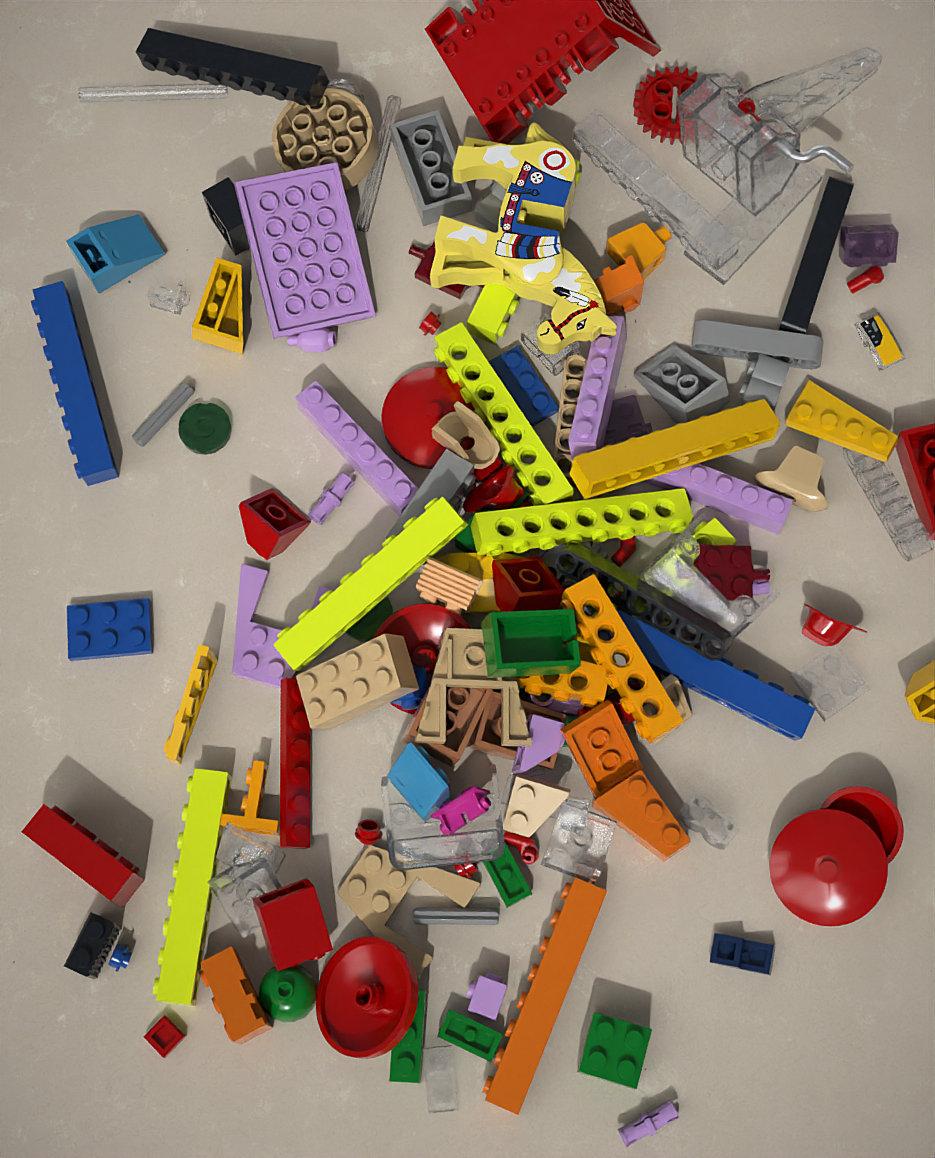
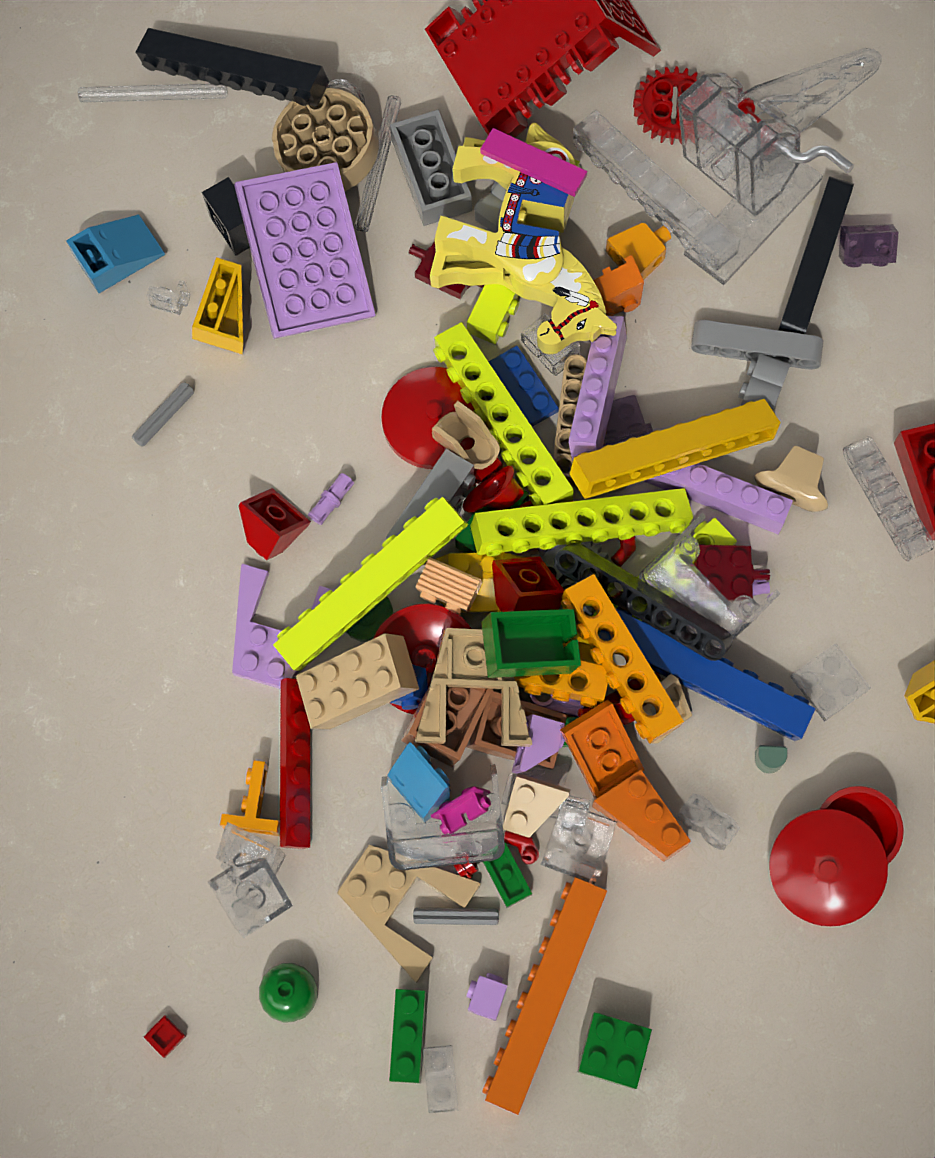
red brick [21,804,144,908] -> none
blue brick [31,281,119,486] -> none
black brick [64,912,122,979] -> none
blue plate [67,598,153,661] -> none
blue plate [108,943,133,972] -> none
neon yellow brick [153,768,232,1006] -> none
yellow wing [164,644,218,765] -> none
clear green tile [178,403,232,455] -> none
orange wedge [199,946,273,1044] -> none
red brick [252,878,333,971] -> none
lavender plant [287,327,337,352] -> none
lavender brick [296,381,418,517] -> none
red dish [316,937,418,1059] -> none
red plate [355,819,383,845] -> none
red plate [419,311,442,336] -> none
green plate [437,1009,503,1062] -> none
lavender pin [617,1100,679,1147] -> none
light grey slope [634,344,730,423] -> none
dark blue slope [710,933,775,976] -> none
yellow wing [786,380,898,463] -> none
red piece [802,604,867,646] -> none
red arm [847,266,884,294] -> none
slope [854,312,906,371] -> none
none -> dark pink tile [480,128,587,197]
none -> sand green brick [755,745,787,773]

